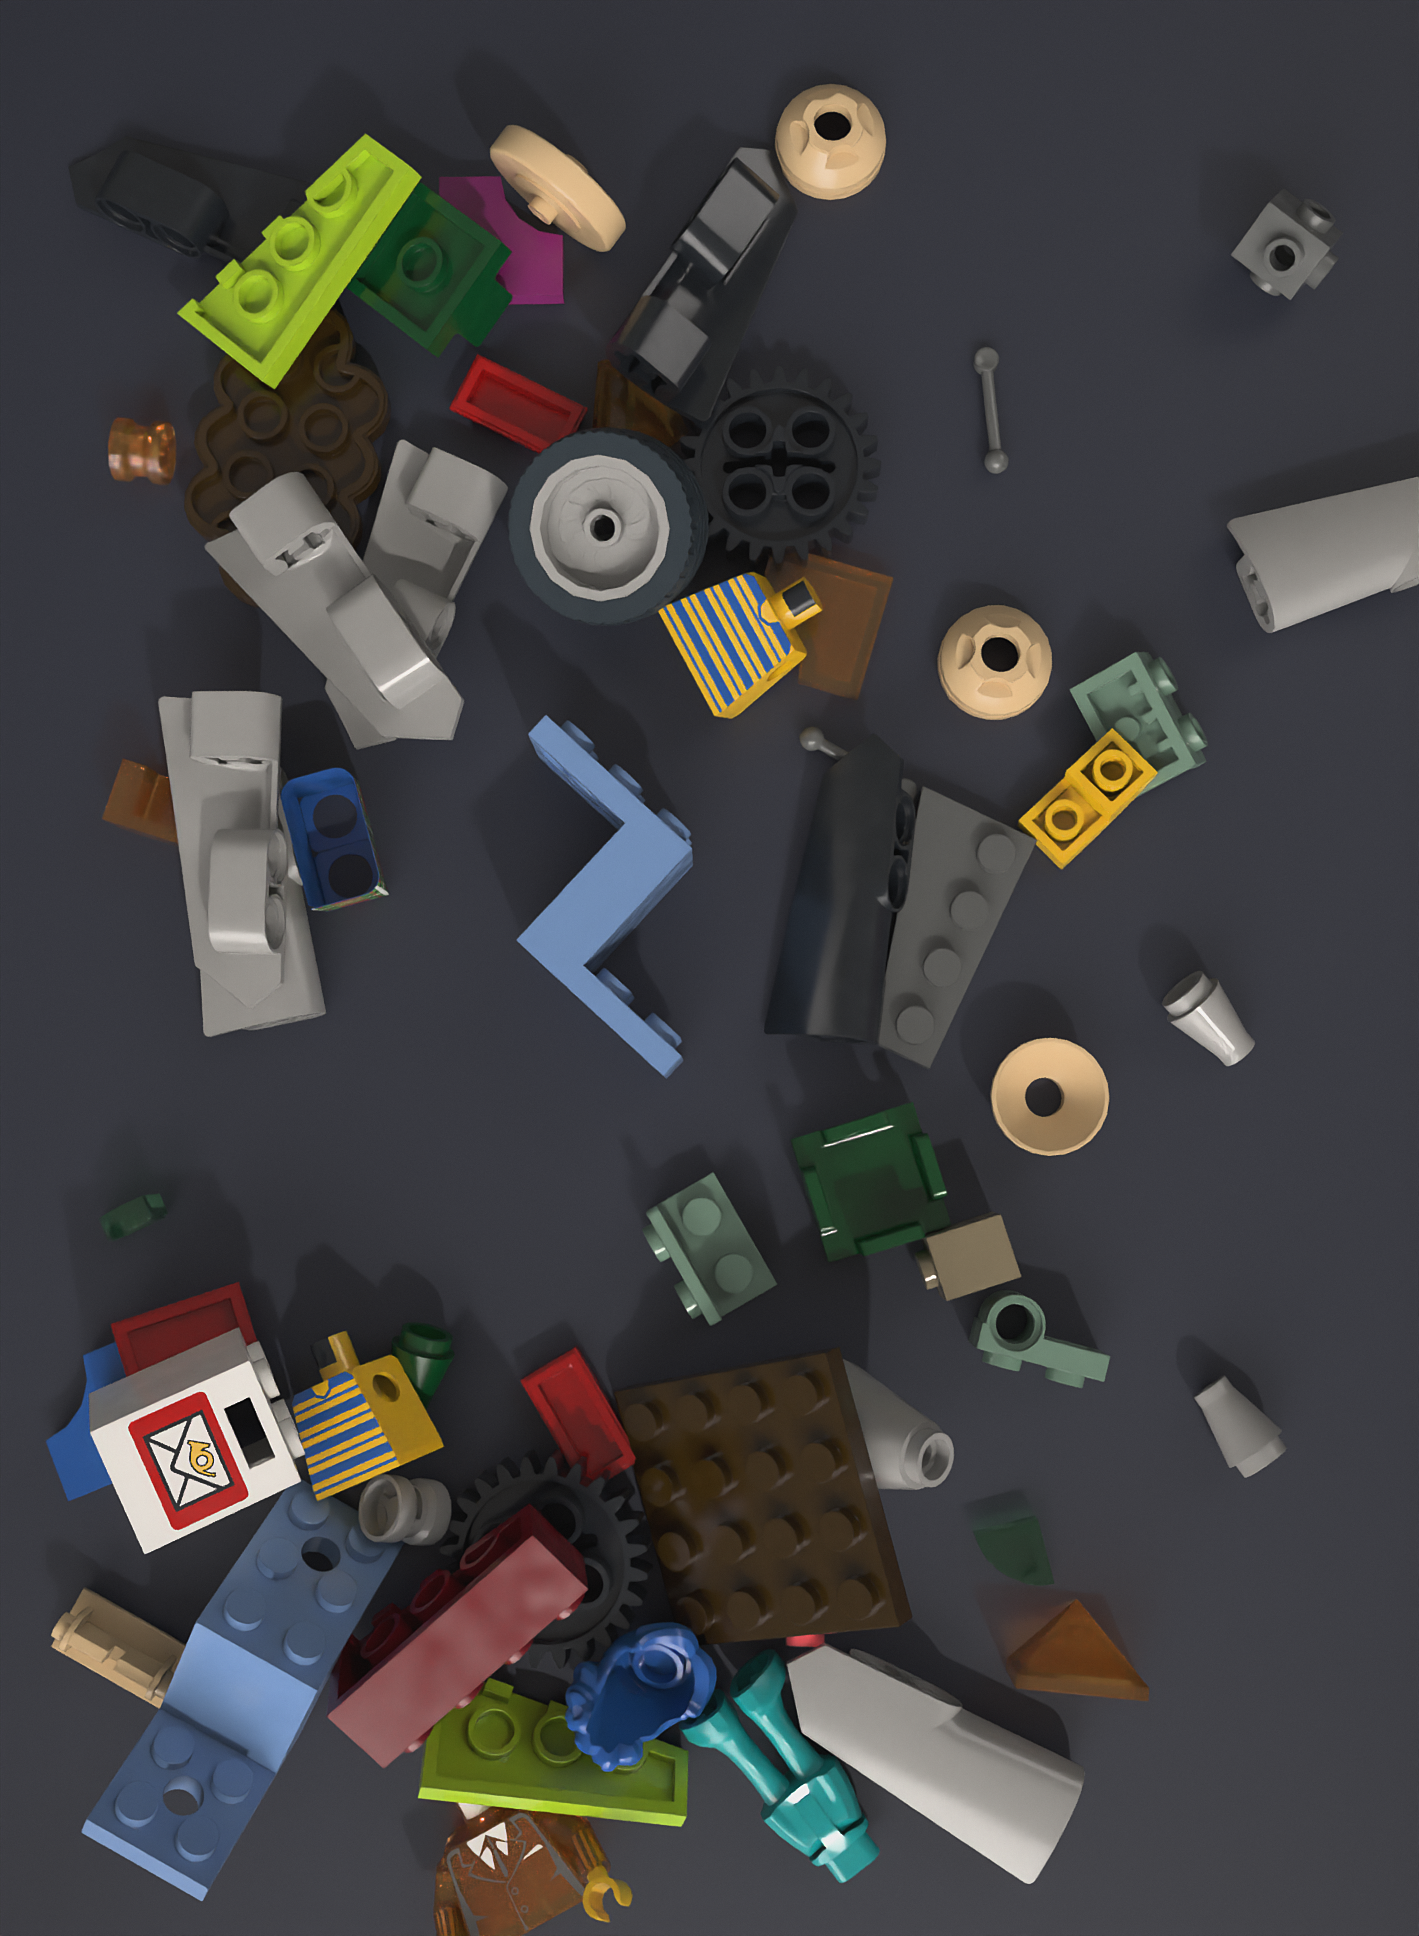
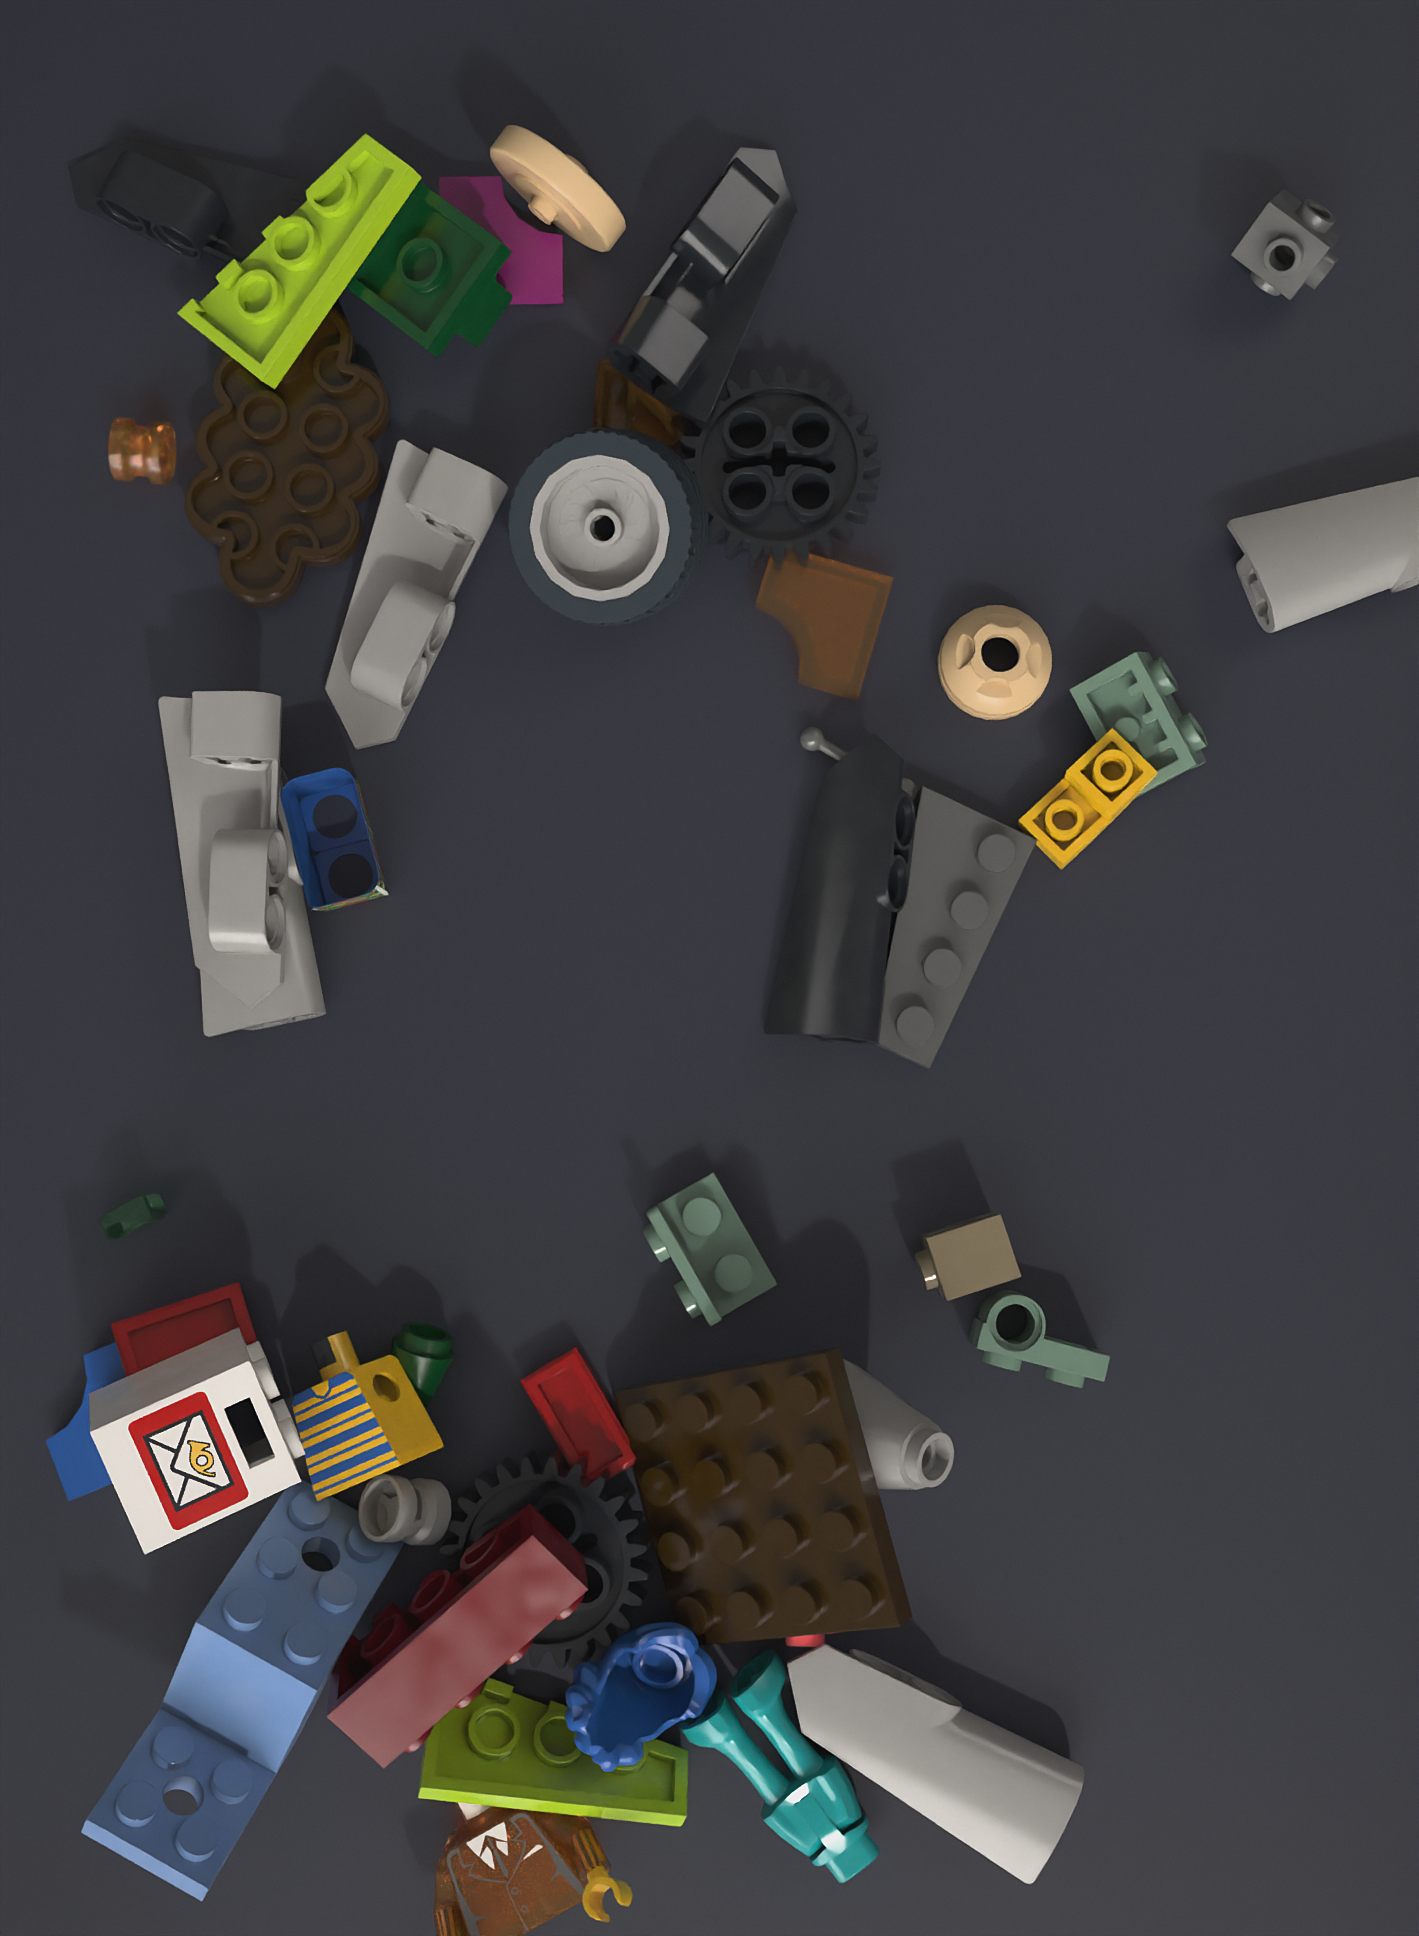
tan hinge [51,1587,186,1709] -> none
clear orange panel [102,759,179,847] -> none
light grey panel [205,472,464,740] -> none
red tile [449,354,588,454] -> none
medium blue bracket [517,715,693,1079] -> none
torso [658,572,823,719] -> none
tan piece [775,84,886,200] -> none
dark green panel [790,1102,951,1263] -> none
dark grey hinge [973,347,1009,474] -> none
clear green tile [973,1515,1055,1586] -> none
tan piece [990,1038,1109,1156] -> none
clear orange slope [1006,1599,1149,1701] -> none
light grey cone [1162,971,1255,1066] -> none
light grey cone [1193,1375,1287,1478] -> none

